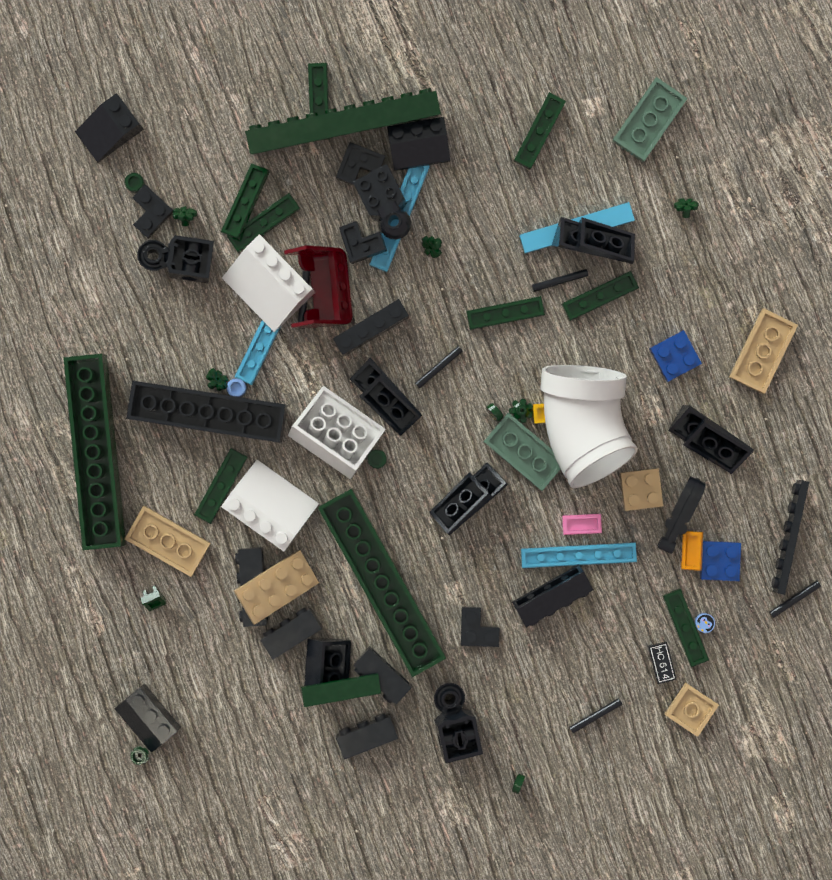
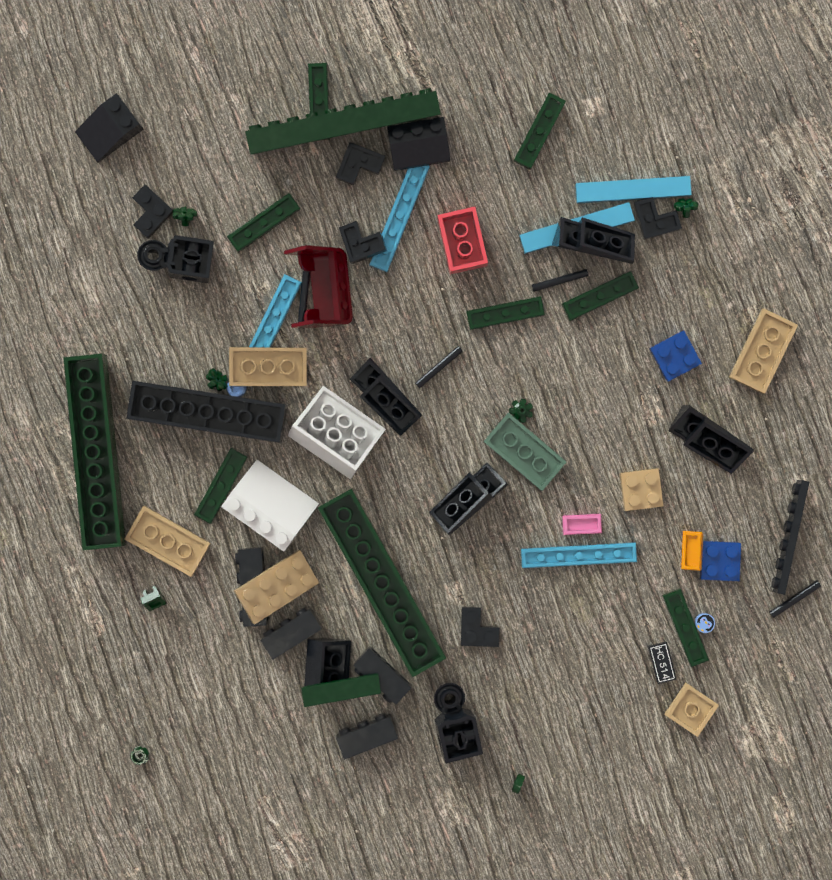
black slope [115,683,181,753] -> none
dark green tile [124,173,145,193] -> none
dark green tile [221,163,270,240] -> none
white slope [222,234,316,332] -> none
black brick [333,299,409,356] -> none
black brick [353,164,411,240] -> none
dark green tile [368,450,387,469] -> none
dark green plant [421,236,442,258] -> none
dark green tile [486,403,503,422] -> none
black brick [512,565,593,628] -> none
yellow plate [533,404,545,424] -> none
white cylinder [540,365,638,488] -> none
black bar [569,698,623,733] -> none
sand green plate [612,77,688,162] -> none
black piece [657,476,706,554] -> none
none -> tan plate [229,347,307,386]
none -> coral brick [437,207,488,275]
none -> medium azure tile [575,176,691,203]
none -> black plate [634,197,682,240]

